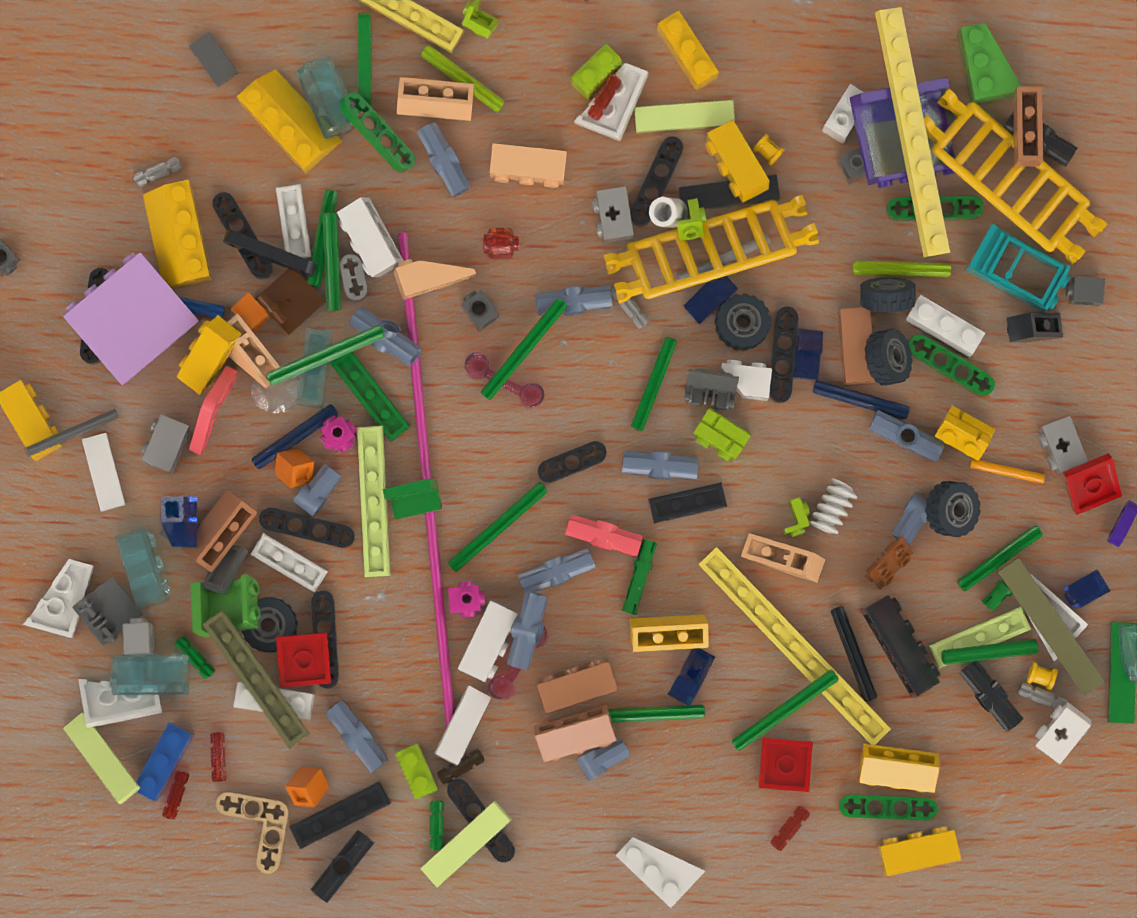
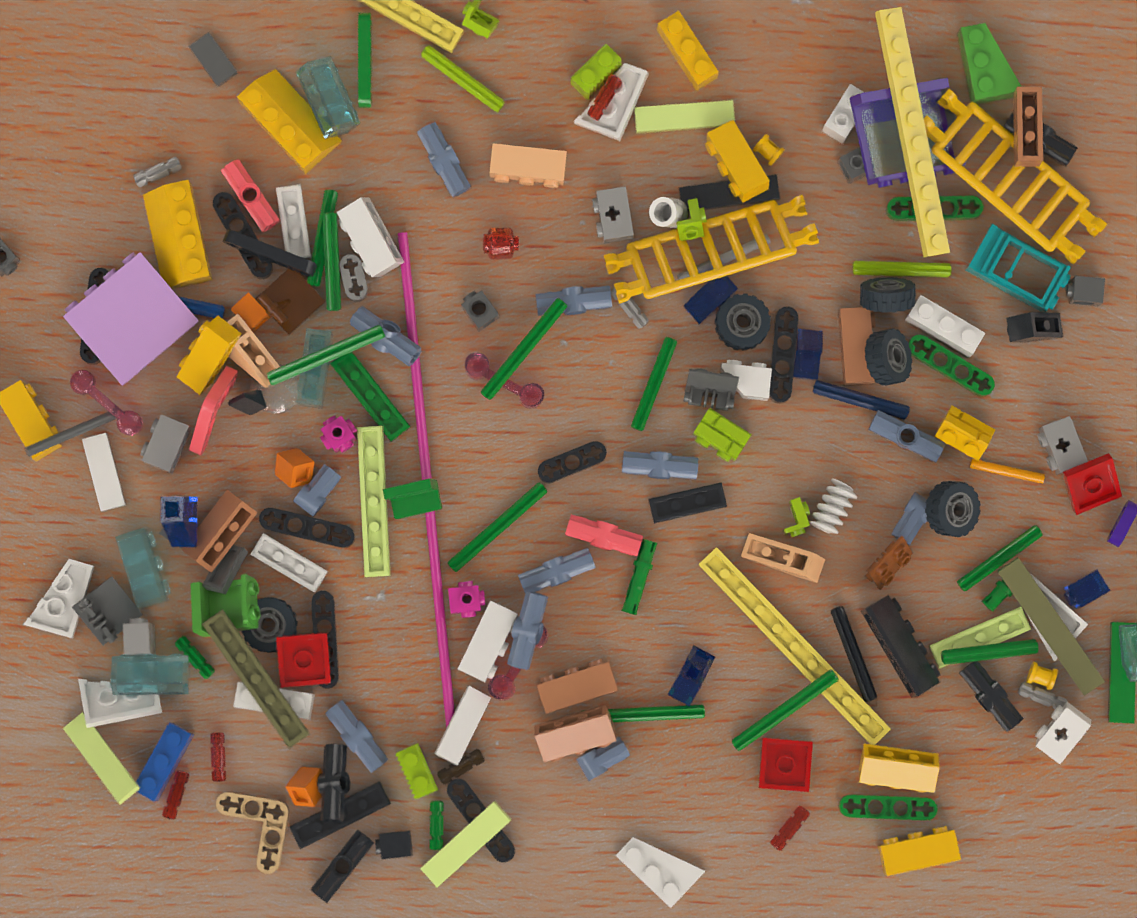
dark blue axle [251,404,338,469] -> none
green beam [339,92,415,173] -> none
light nougat slope [393,259,476,300] -> none
light nougat brick [397,77,474,121] -> none
black beam [630,136,683,227] -> none
yellow brick [630,614,709,652] -> none
none -> clear pink piece [70,370,143,436]
none -> coral piece [221,159,280,233]
none -> black slope [228,390,267,415]
none -> black piece [317,744,351,823]
none -> black brick [375,830,413,860]

